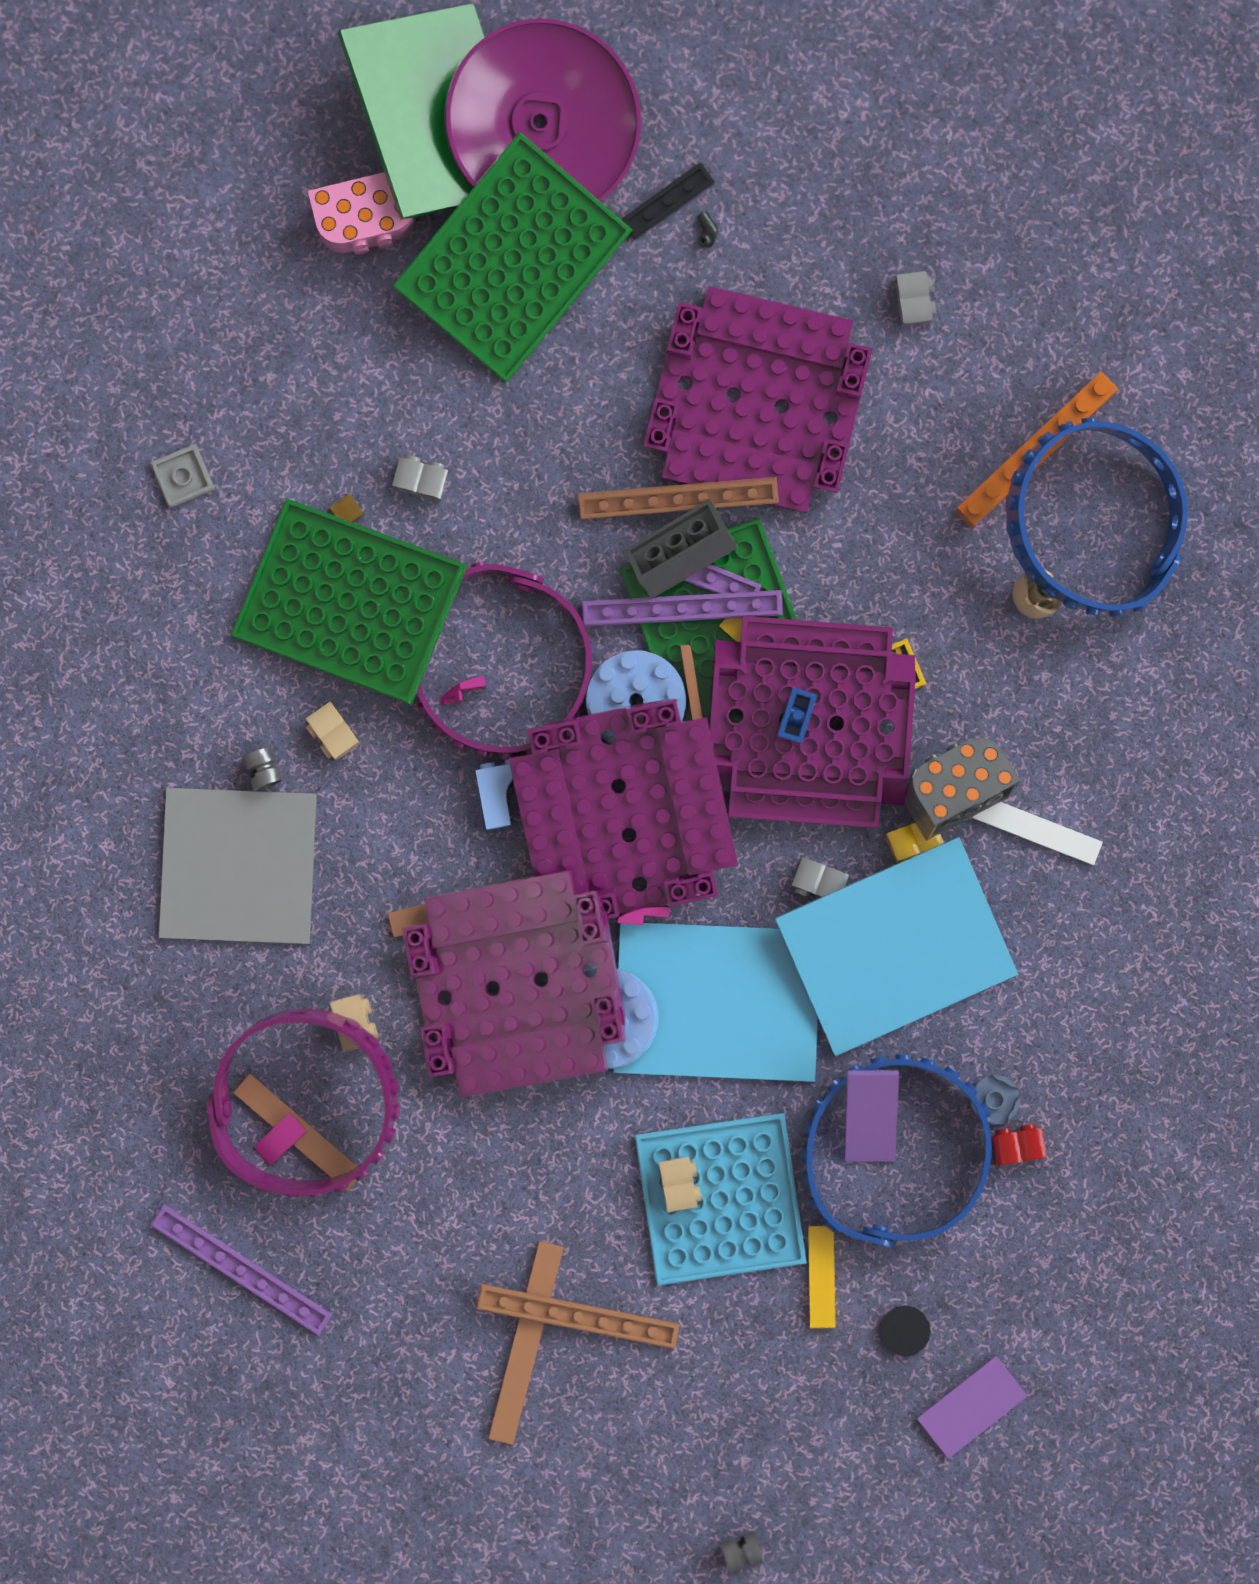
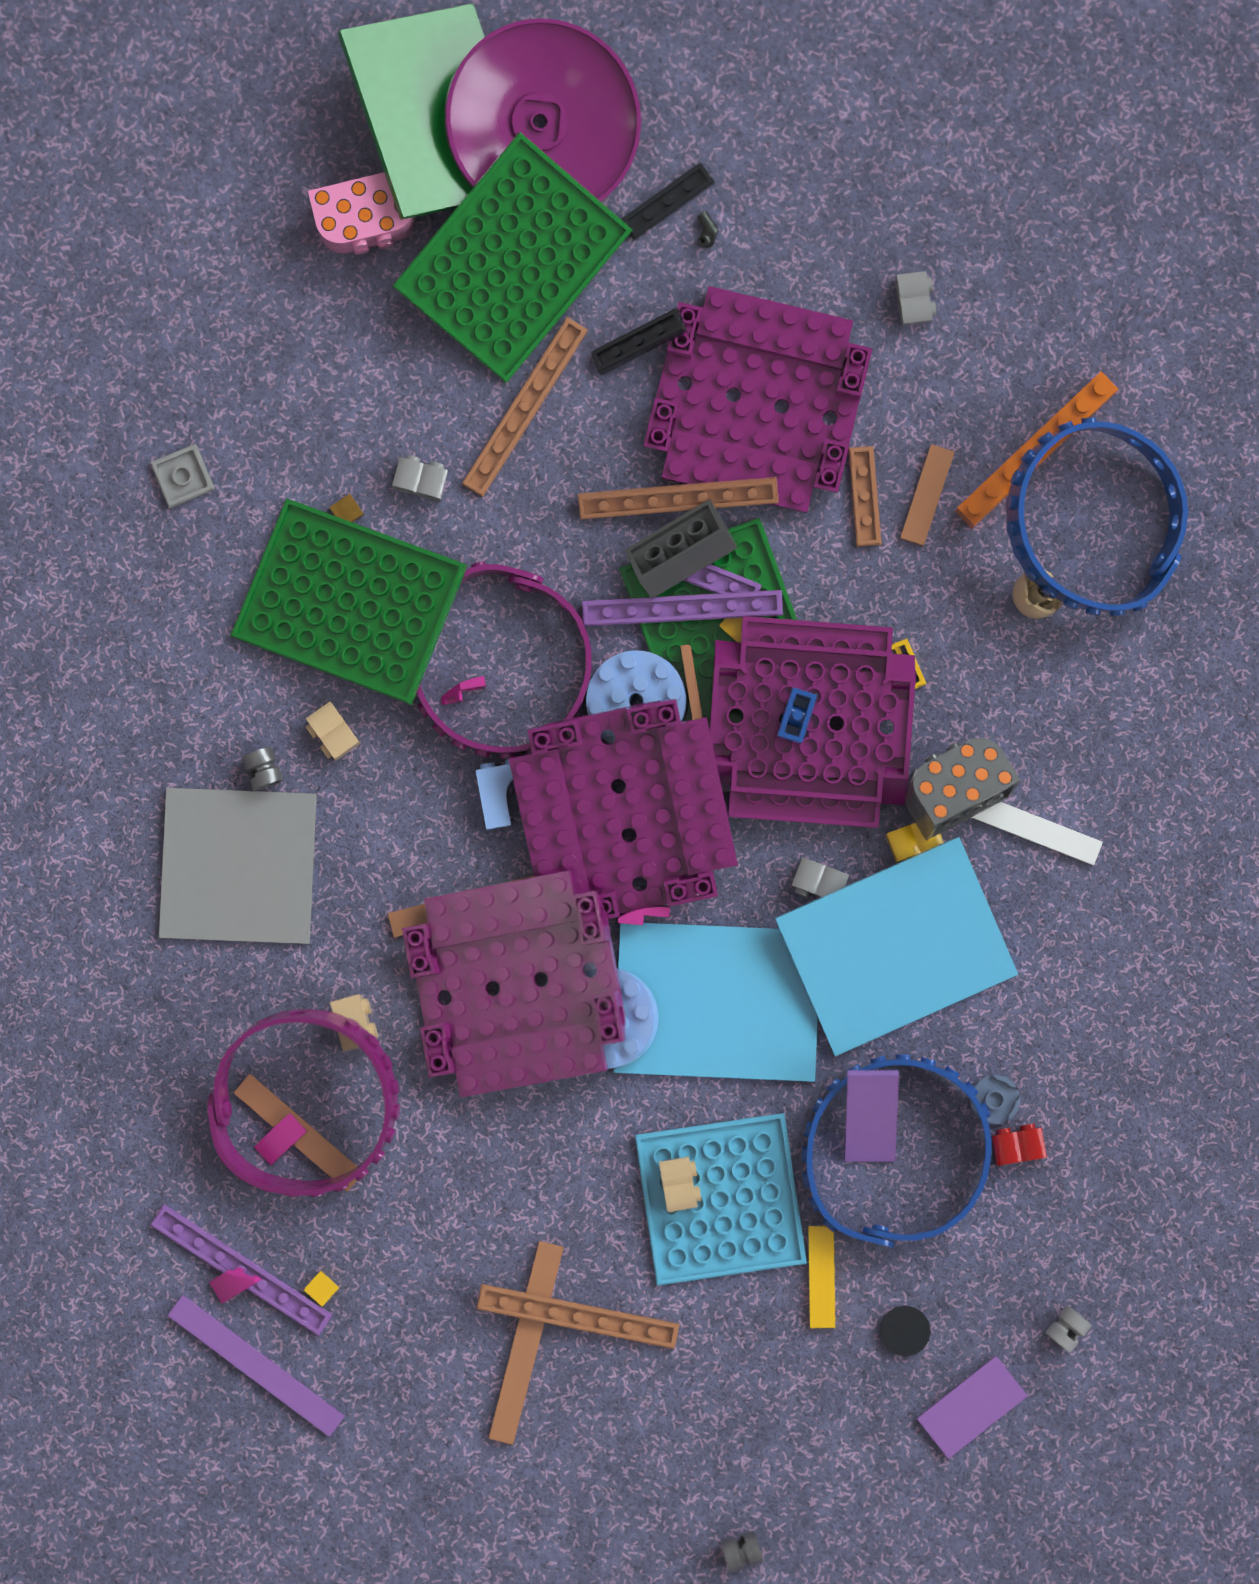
none -> medium lavender tile [167,1295,345,1437]
none -> dark pink slope [209,1267,261,1304]
none -> yellow tile [304,1271,340,1307]
none -> nougat tile [462,317,588,498]
none -> black tile [591,308,688,375]
none -> nougat tile [848,446,882,547]
none -> nougat tile [900,444,955,546]
none -> light grey wheel [1045,1305,1092,1353]

